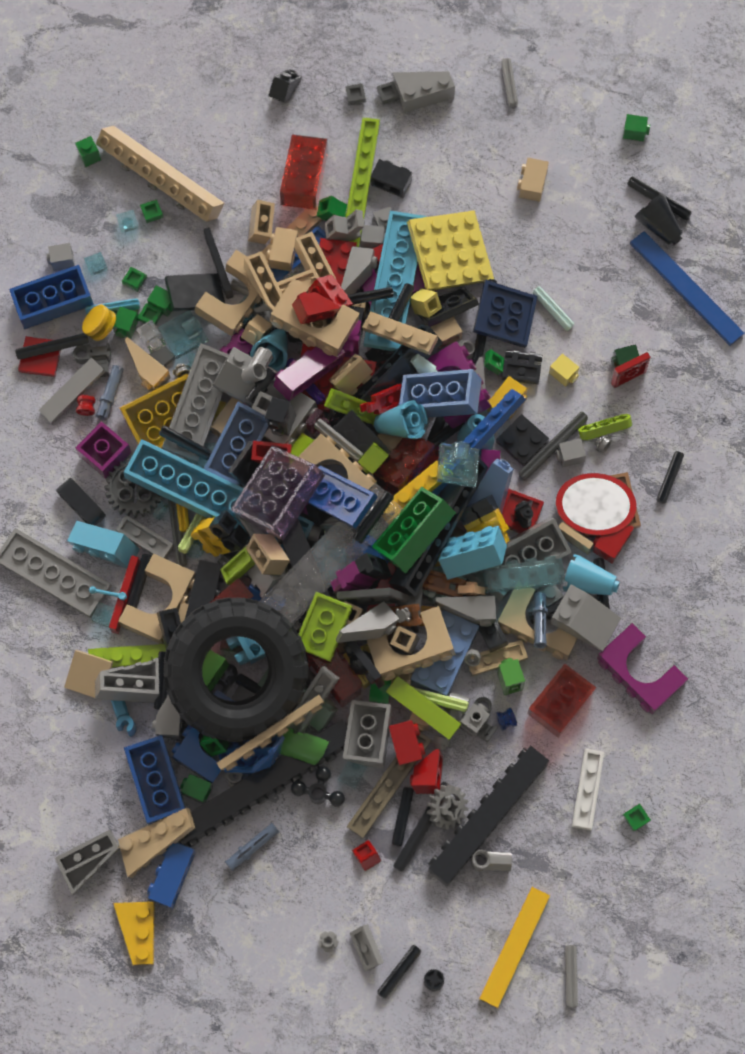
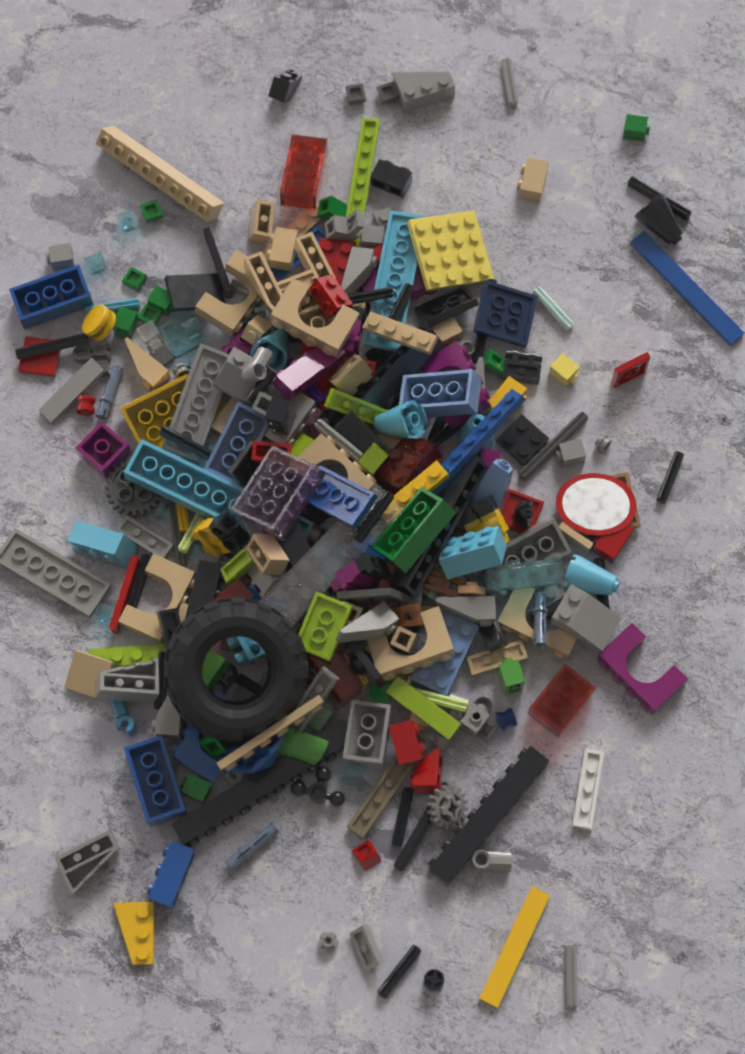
black beam [56,478,106,526] -> none
green brick [75,136,102,168] -> none
medium azure hinge [89,586,127,601] -> none
tan wing [118,808,195,878] -> none
red slope [292,292,340,324] -> none
red plate [359,384,402,414] -> none
light grey piece [396,607,410,623] -> none
light yellow brick [410,288,442,318] -> none
light aqua cone [411,354,438,374] -> none
clear light blue plate [437,441,479,488] -> none
light grey hinge [464,649,481,666] -> none
lime beam [578,414,632,440] -> none
dark green brick [611,344,640,368] -> none
green plate [622,803,651,832] -> none

